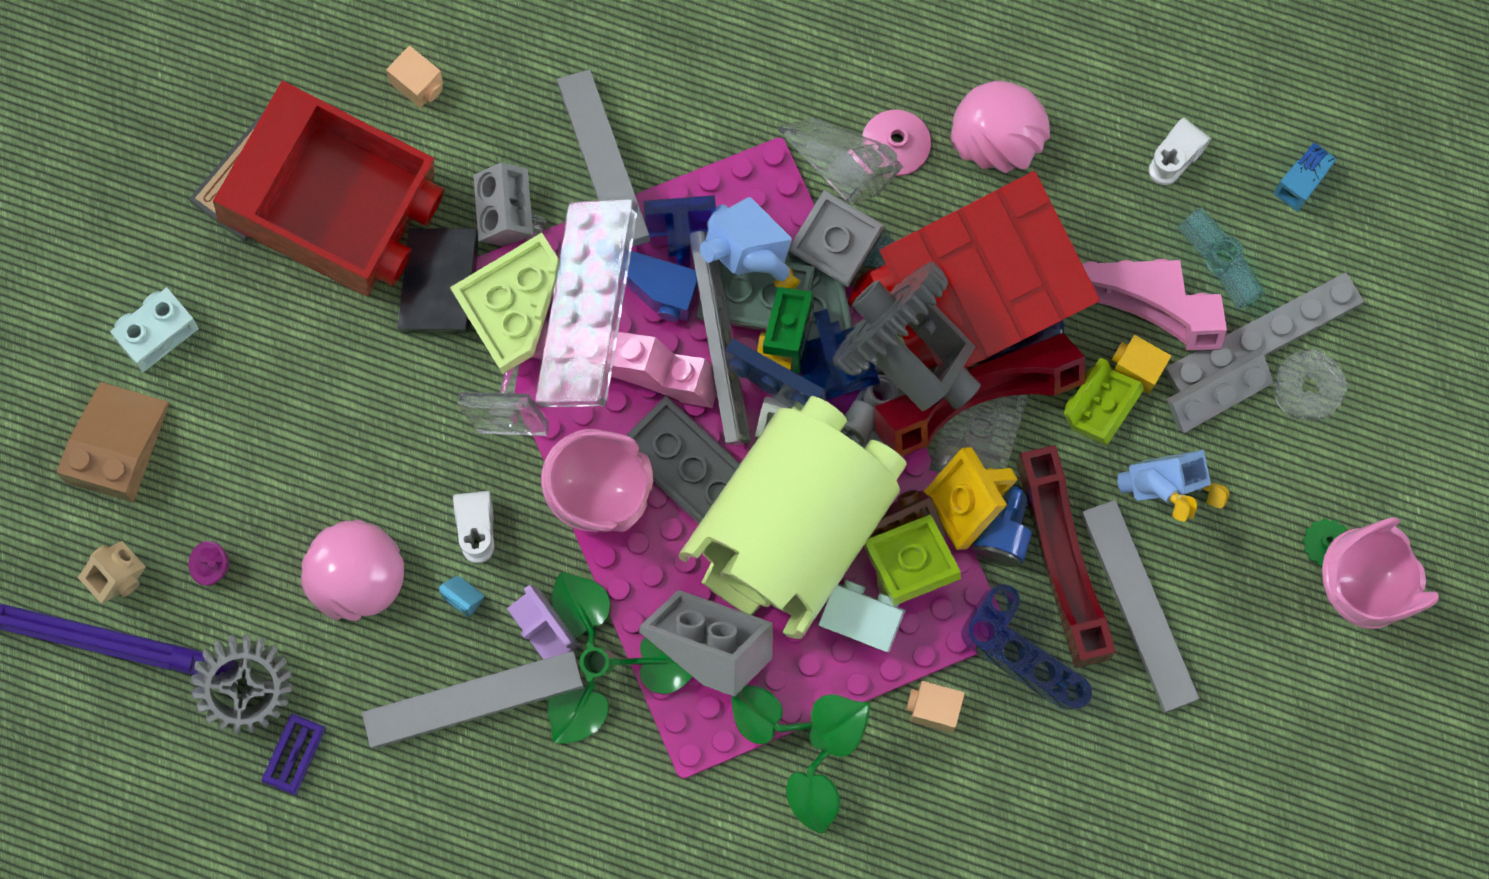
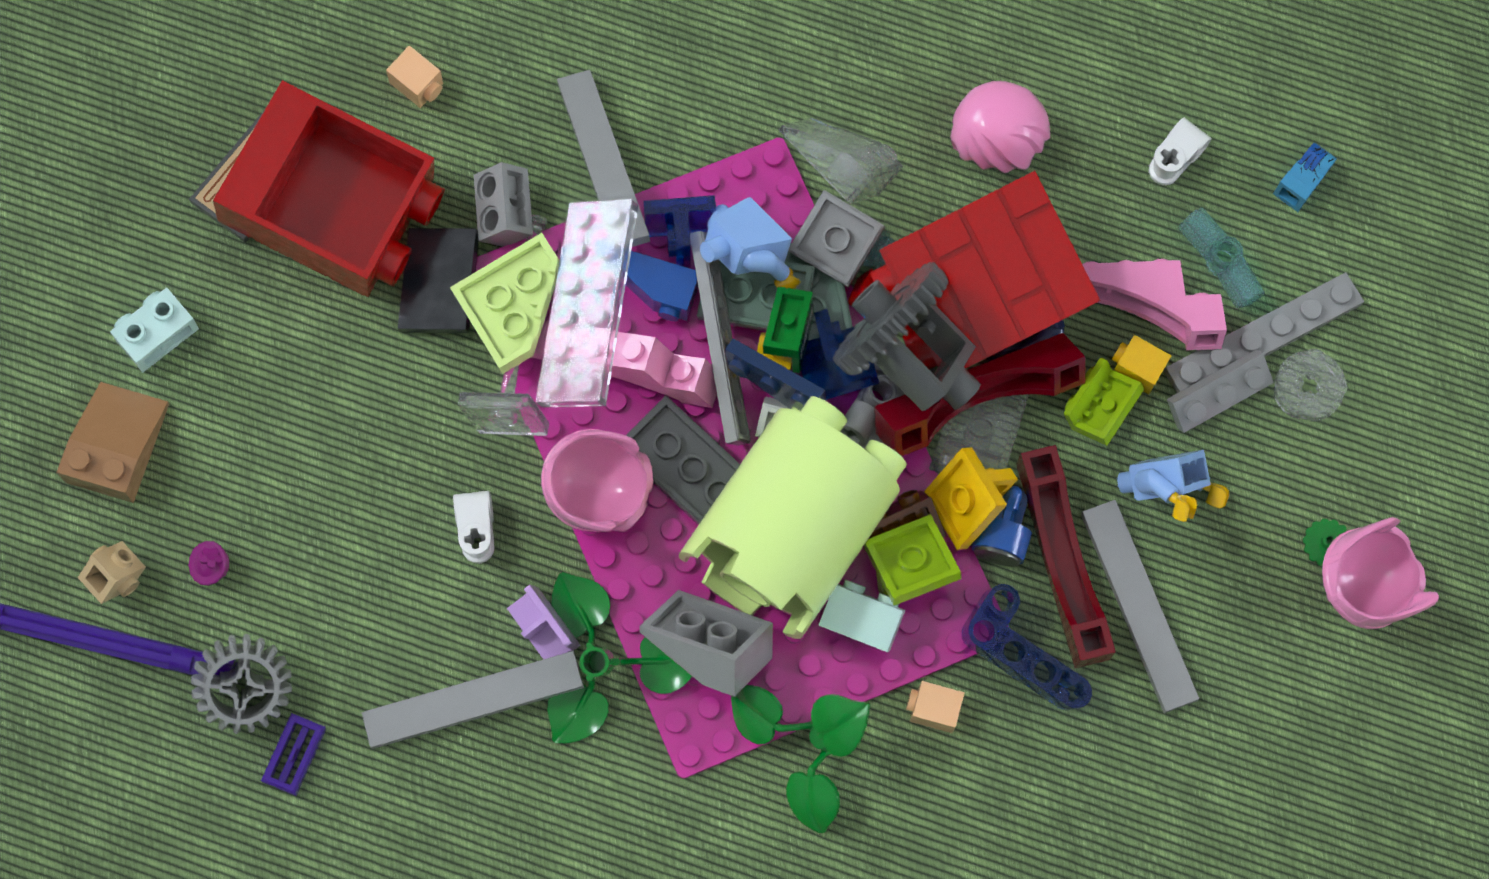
bright pink piece [301,520,404,621] -> none
medium azure slope [439,576,485,617] -> none
bright pink dish [862,110,931,176] -> none

